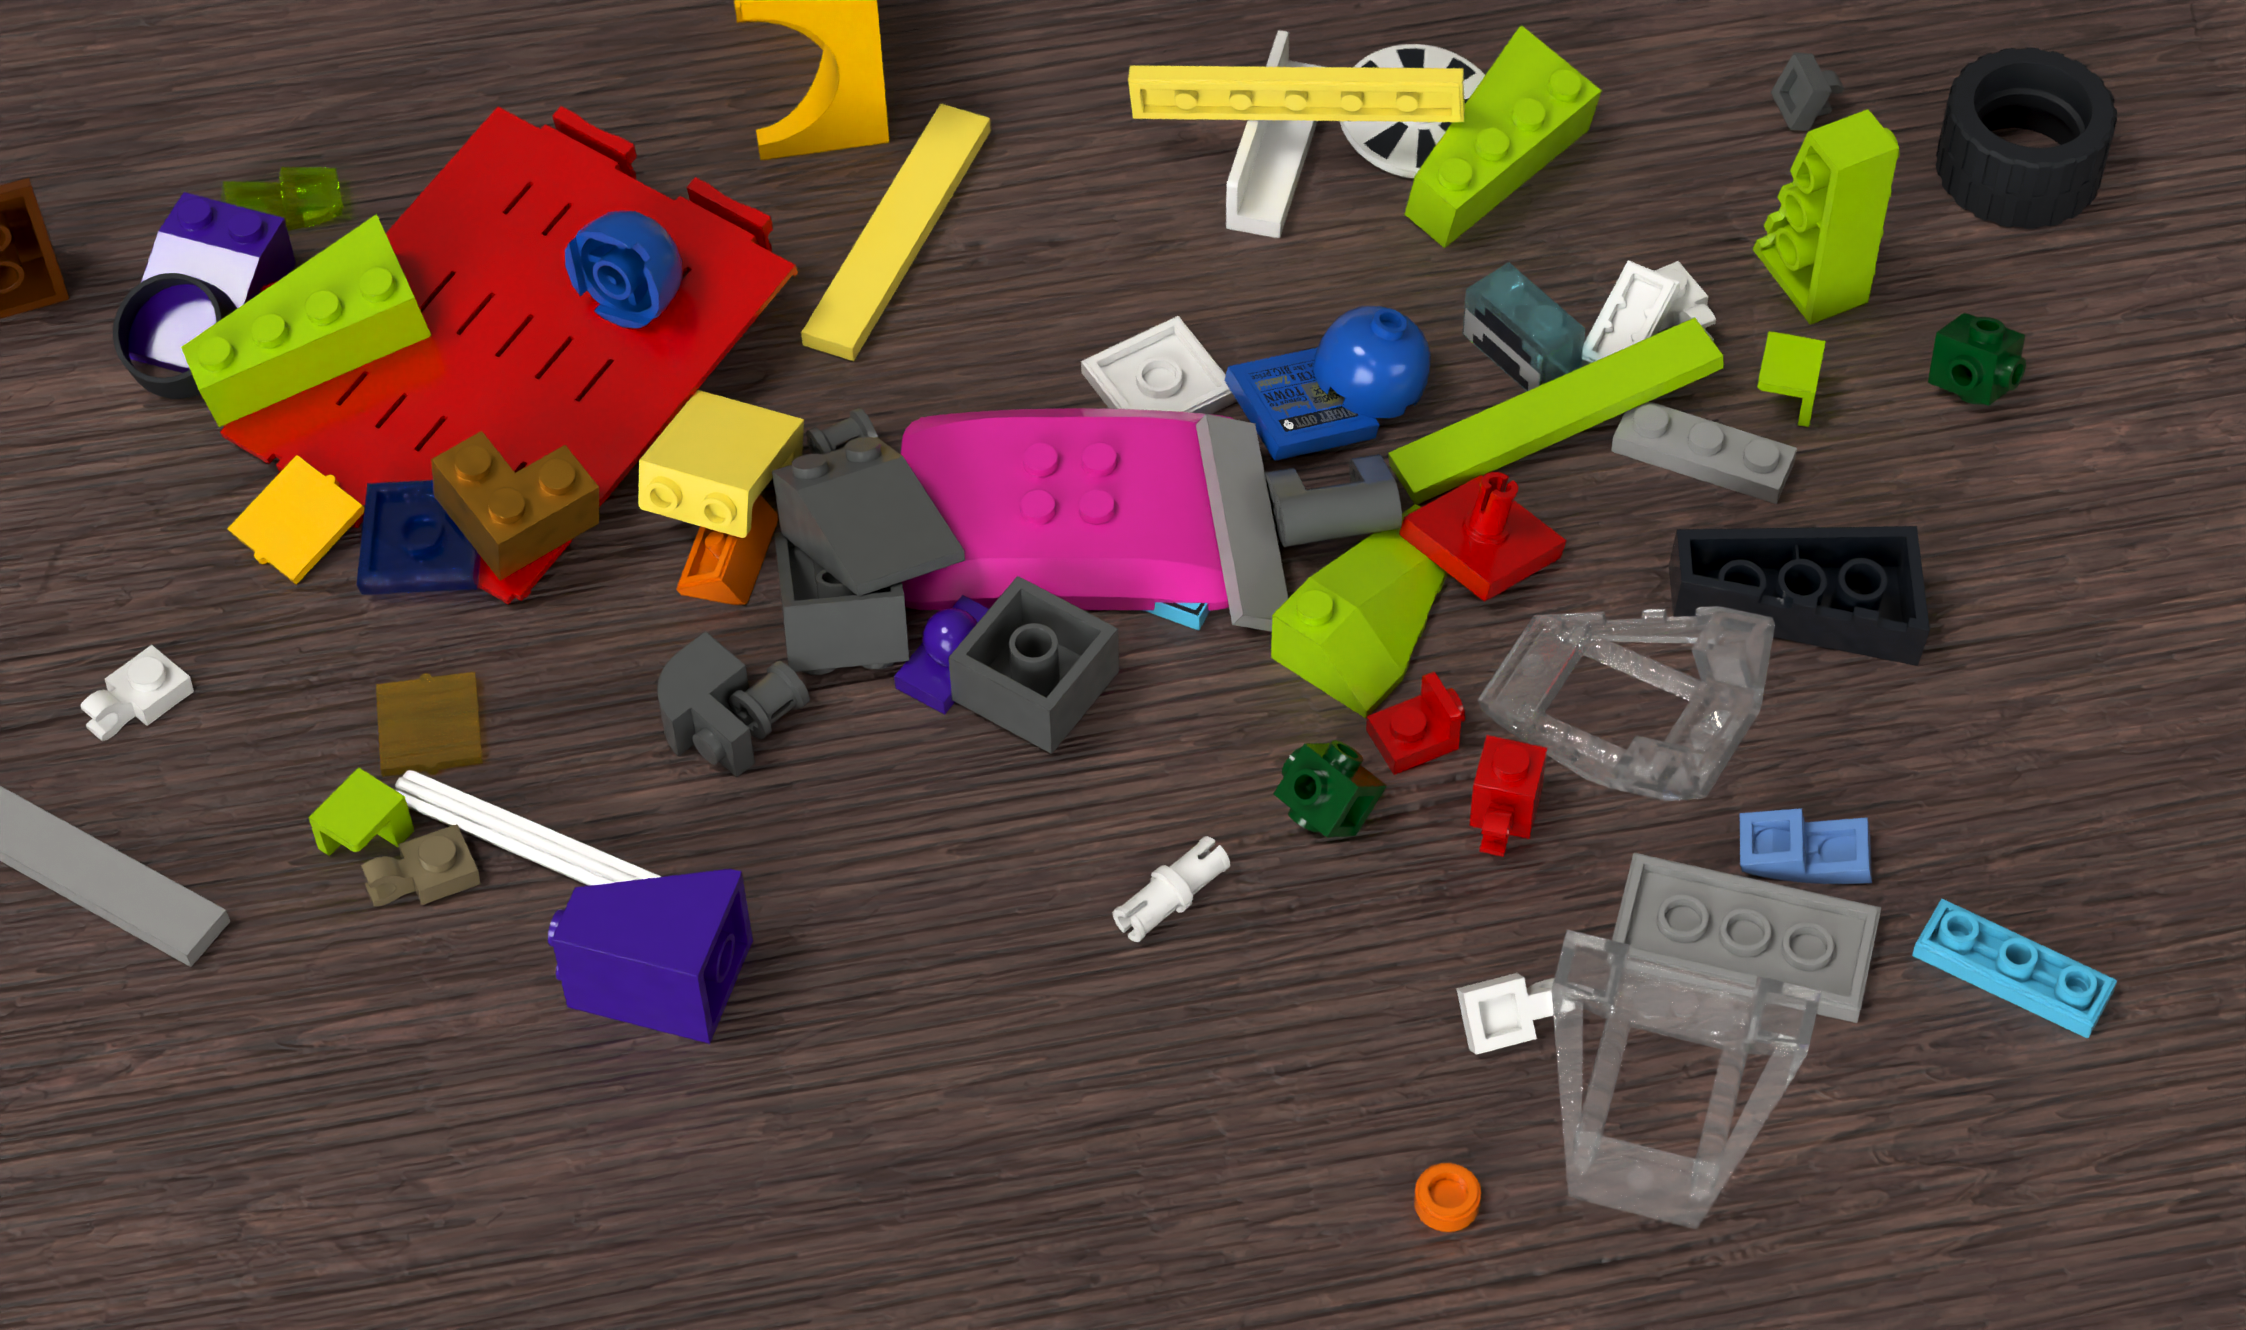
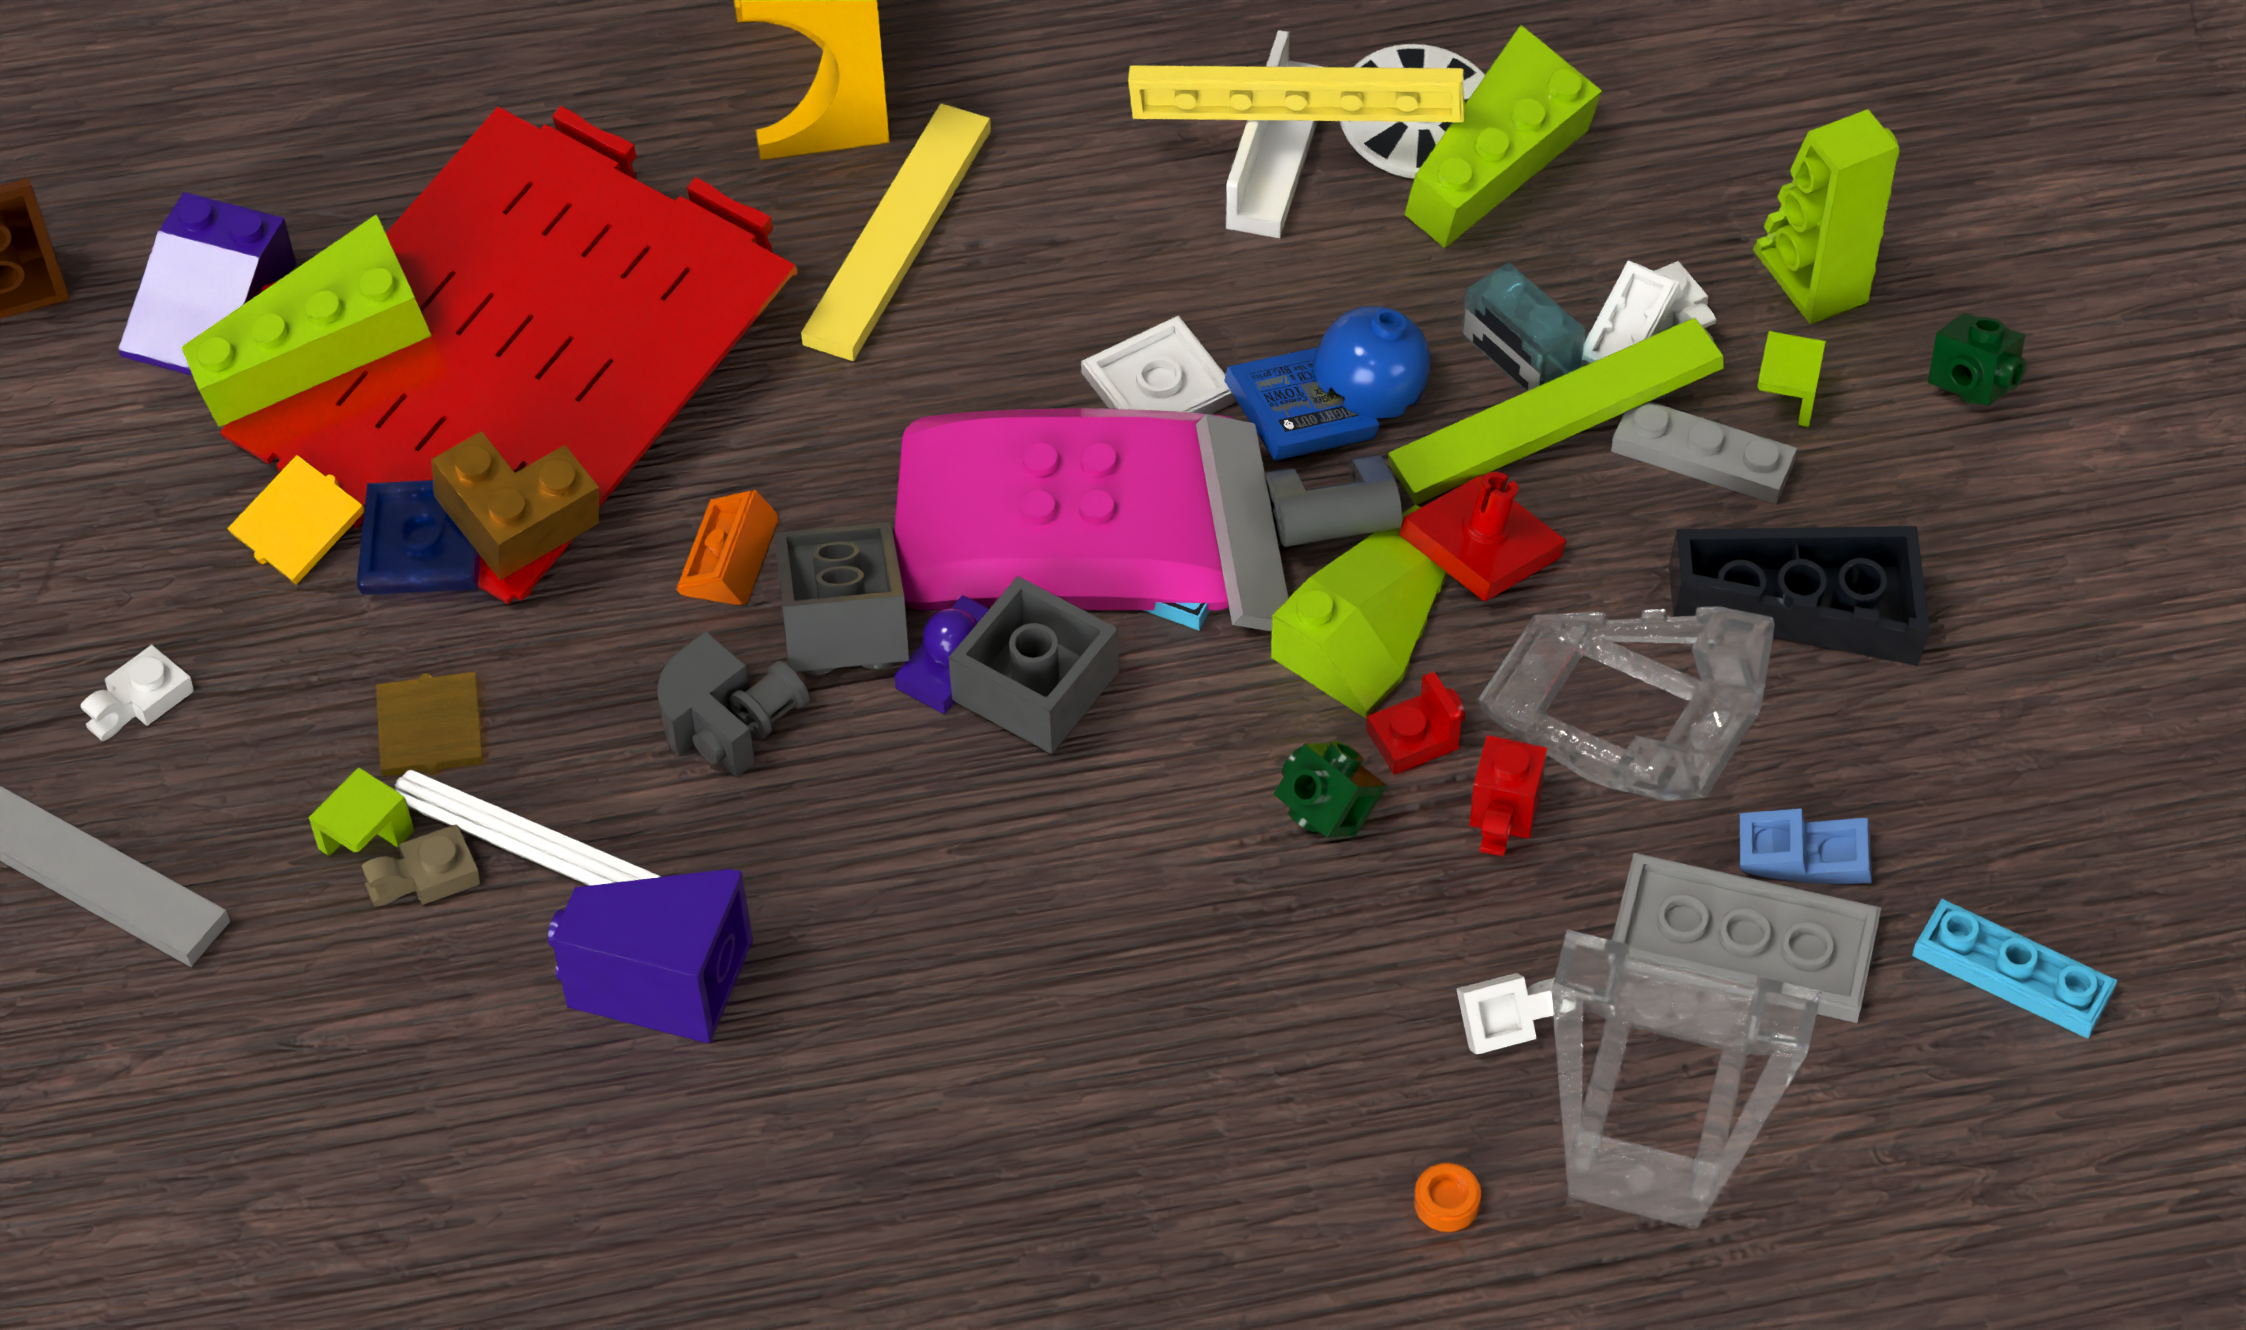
black tyre [113,273,236,399] -> none
clear neon green slope [221,167,343,230] -> none
blue cylinder [565,210,682,329] -> none
light yellow panel [638,390,804,538] -> none
dark grey slope [772,437,965,596] -> none
dark grey bush [806,407,878,455] -> none
white pin [1113,836,1230,942] -> none
dark grey tile [1771,52,1845,131] -> none
black tyre [1936,47,2117,229] -> none

